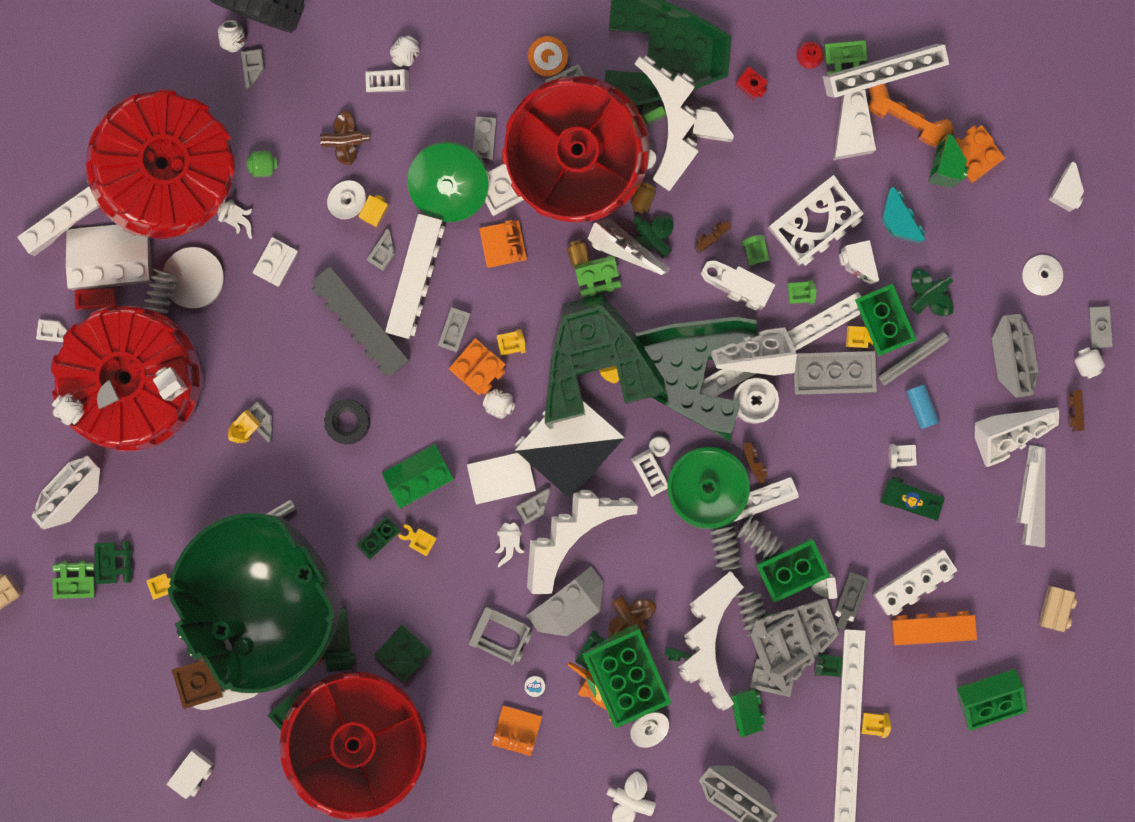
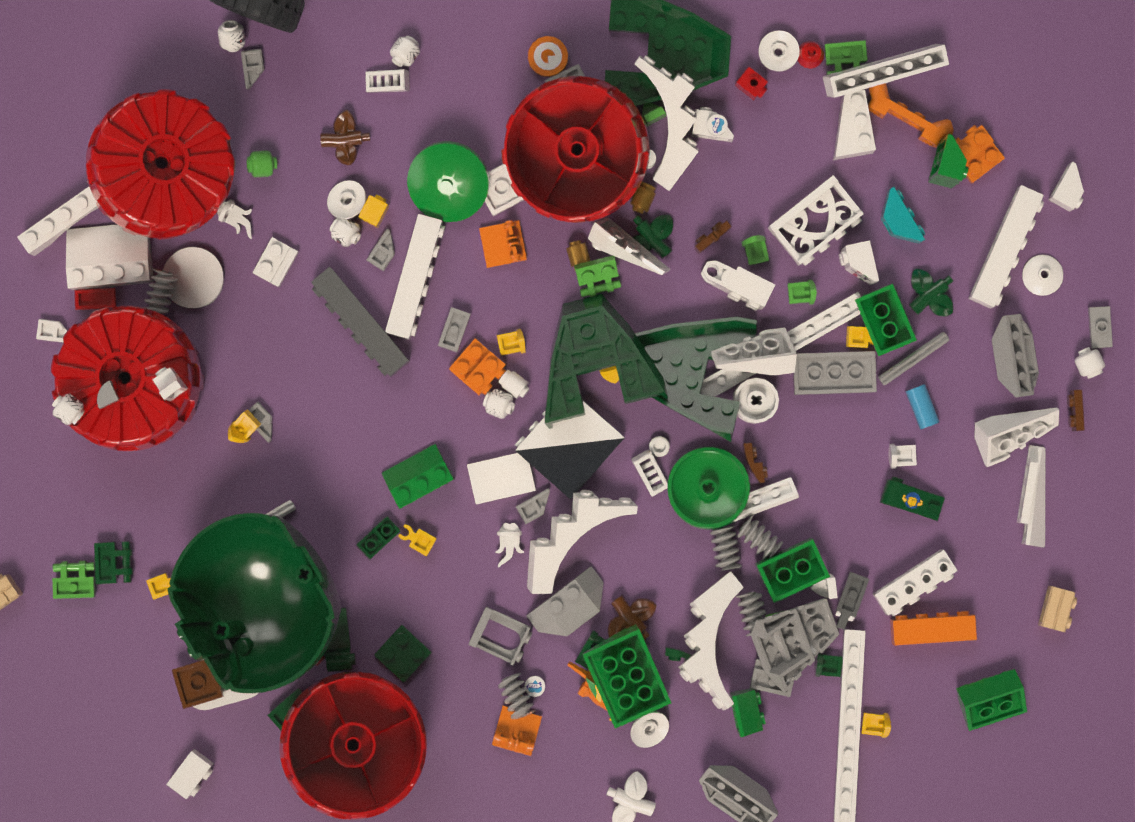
white wedge [32,456,100,529] -> none
black tyre [324,399,370,444] -> none
light grey plate [473,117,497,160] -> none
none -> white head [330,218,361,247]
none -> light grey piece [498,672,536,719]
none -> white brick [499,370,530,399]
none -> white tile [707,114,728,136]
none -> white dish [759,31,799,72]
none -> white brick [968,185,1044,309]

